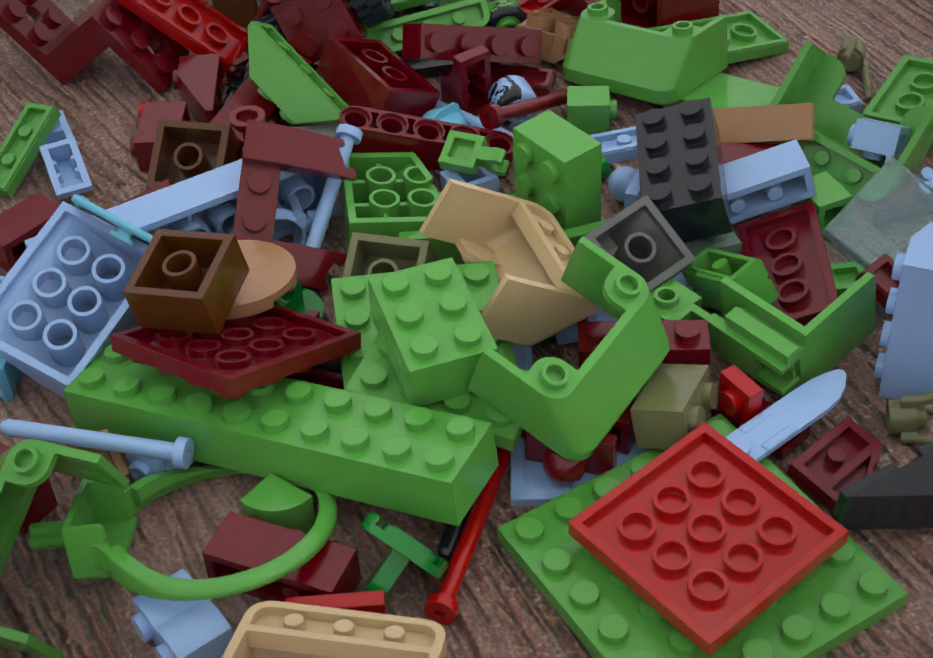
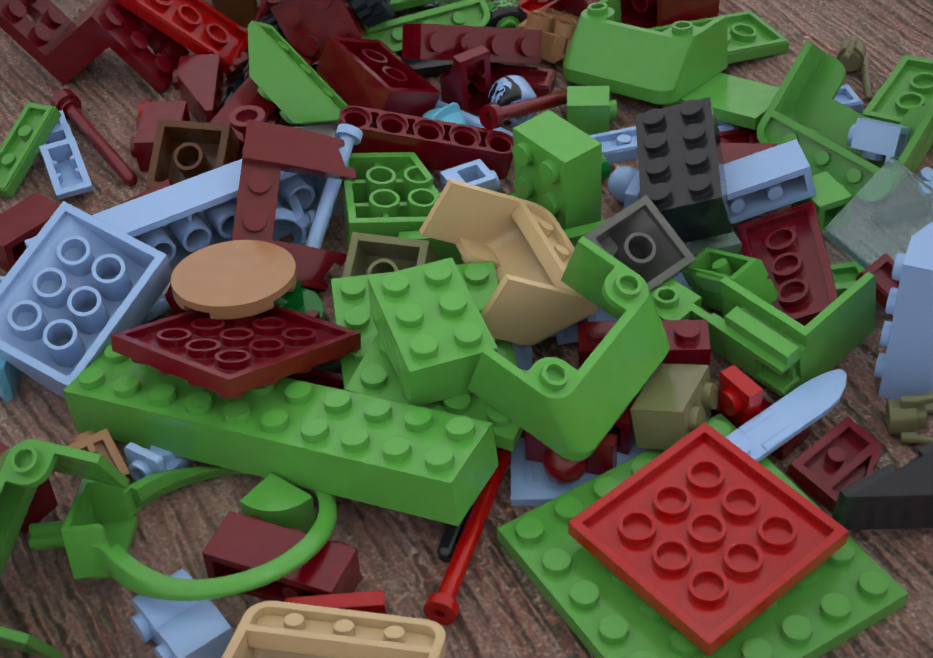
light blue bar [0,419,194,469] -> none
medium azure door [71,194,153,246] -> none
reddish brown brick [123,229,250,335] -> none
green tile [360,511,449,596] -> none
bright green plate [438,130,510,176] -> none
medium nougat tile [713,103,815,144] -> none
none -> dark red piece [50,89,138,186]

